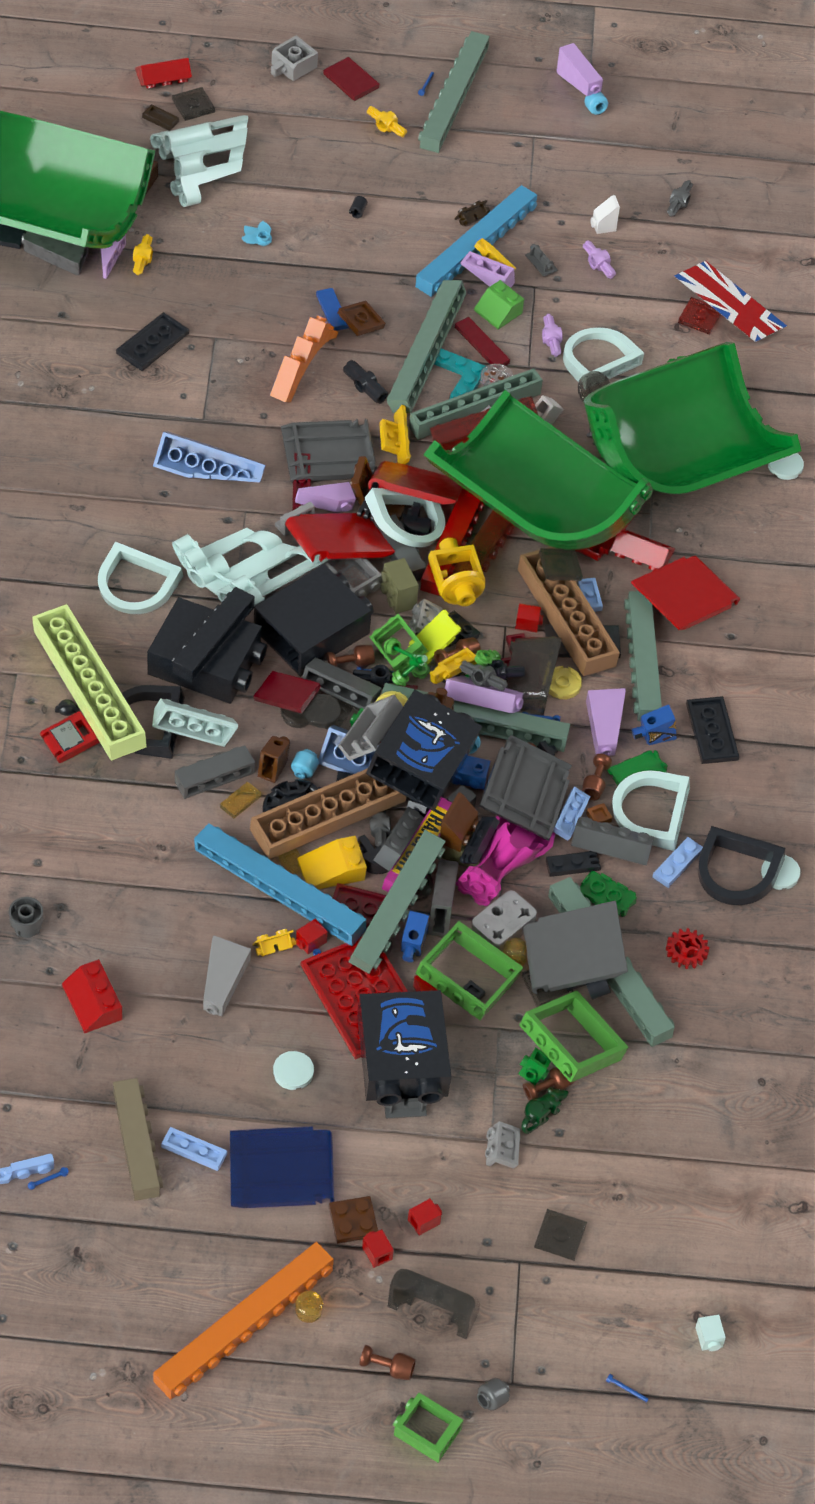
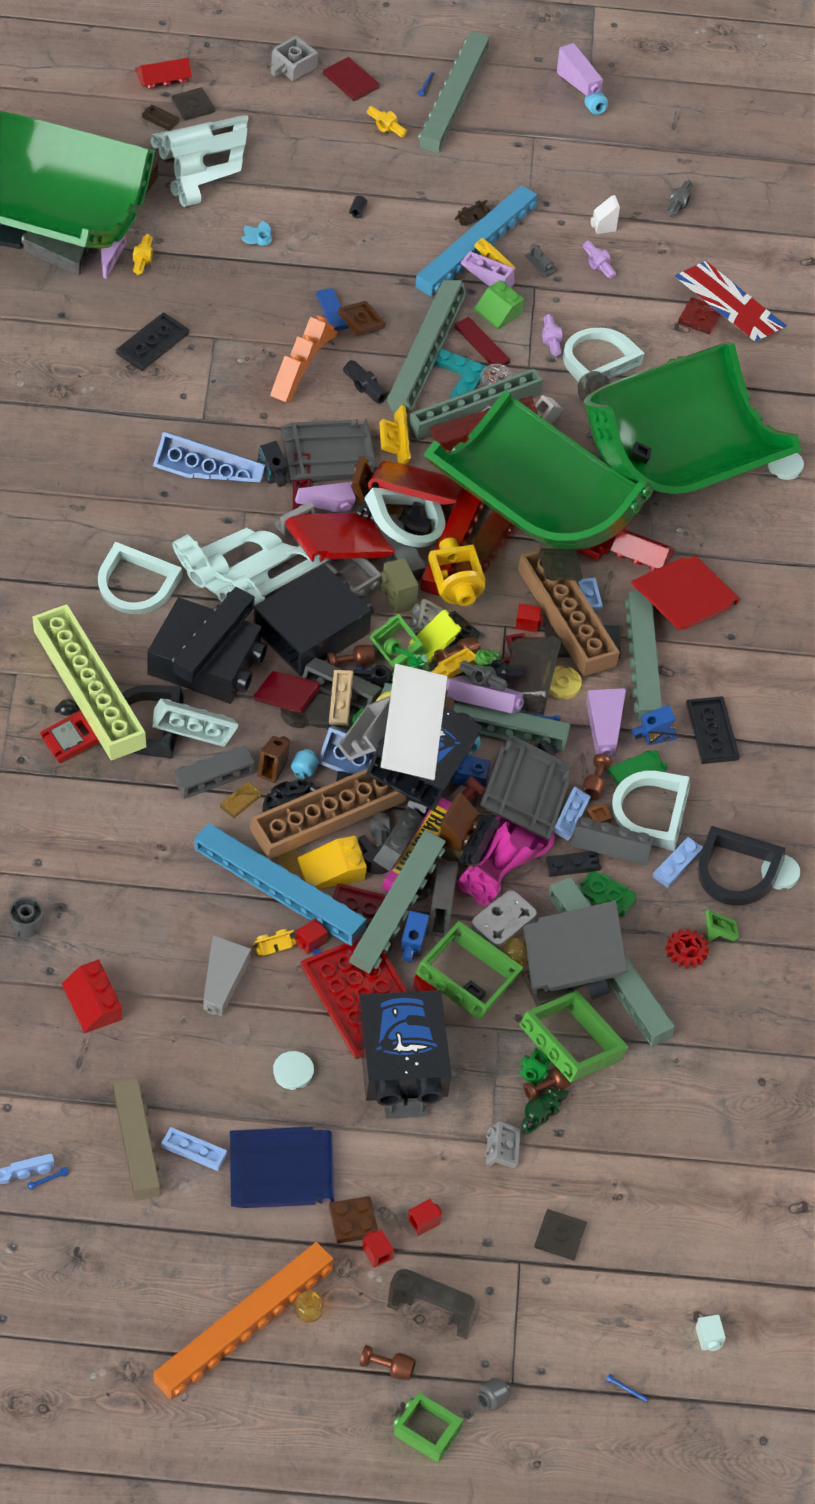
none -> black torso [257,441,288,487]
none -> tan tile [329,670,353,726]
none -> white sticker [381,664,447,780]
none -> clear red tile [461,776,486,801]
none -> black tile [630,441,652,464]
none -> bright green slope [705,910,739,942]

